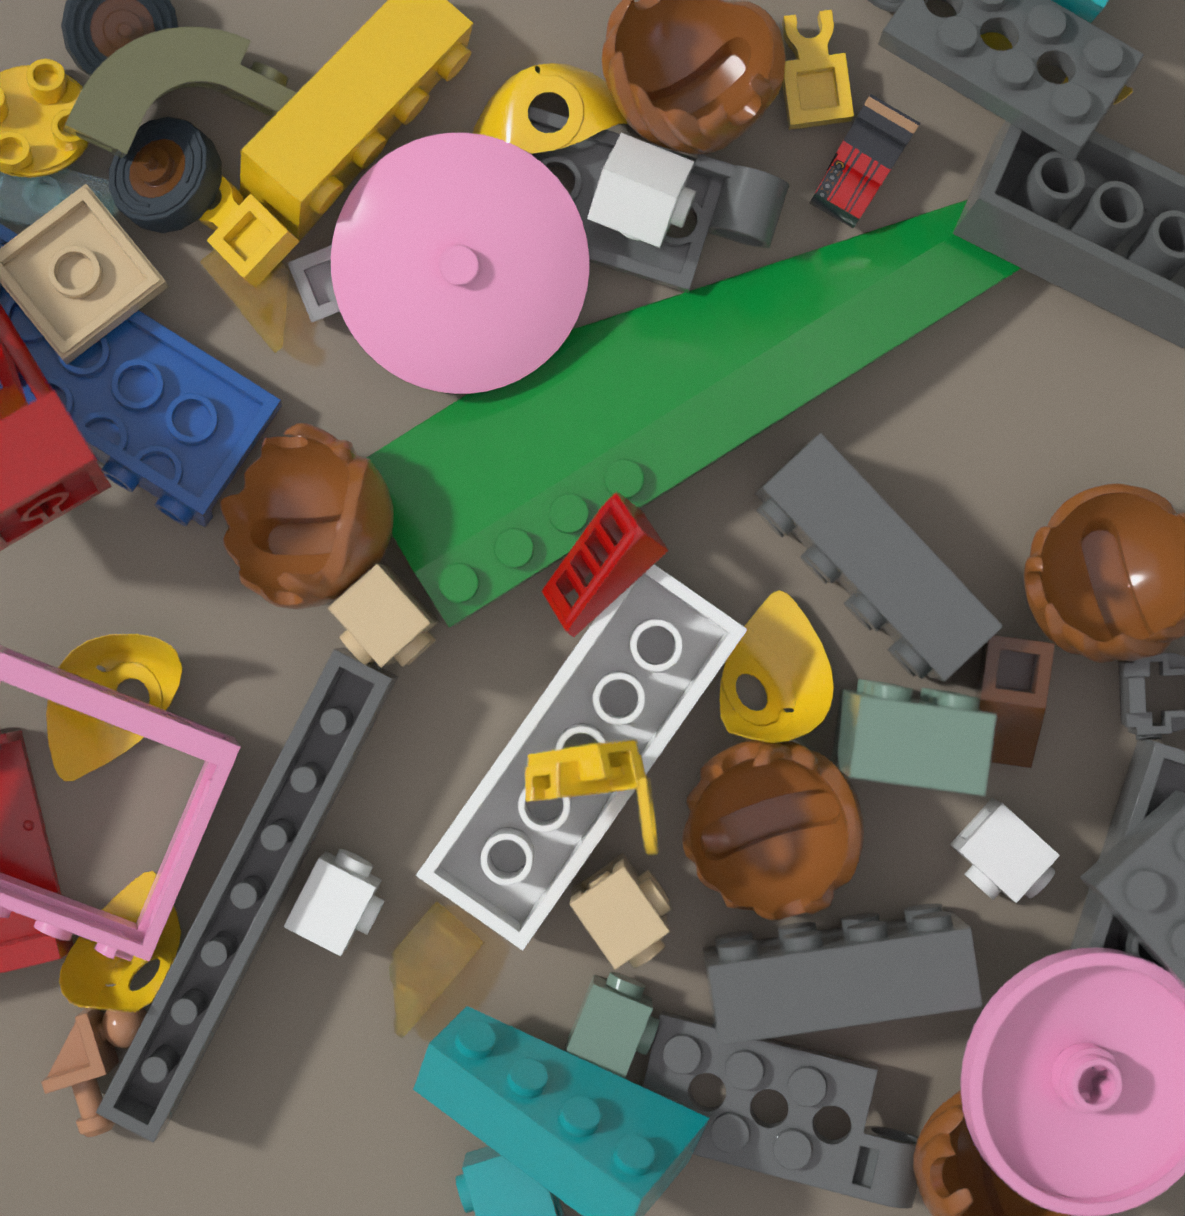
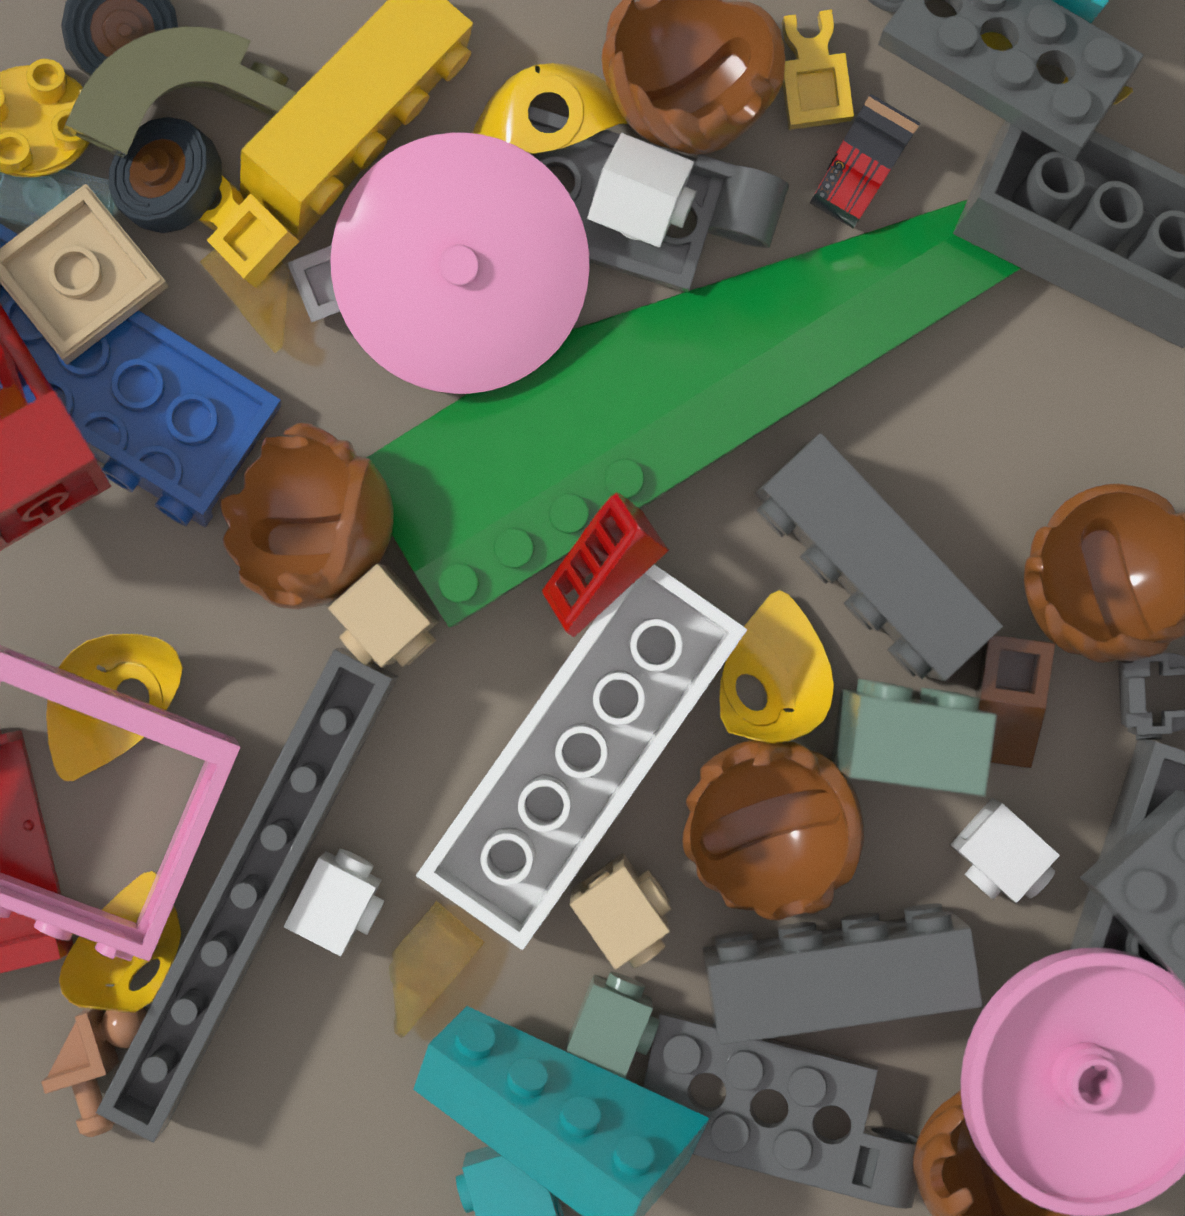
yellow piece [525,740,658,855] -> none

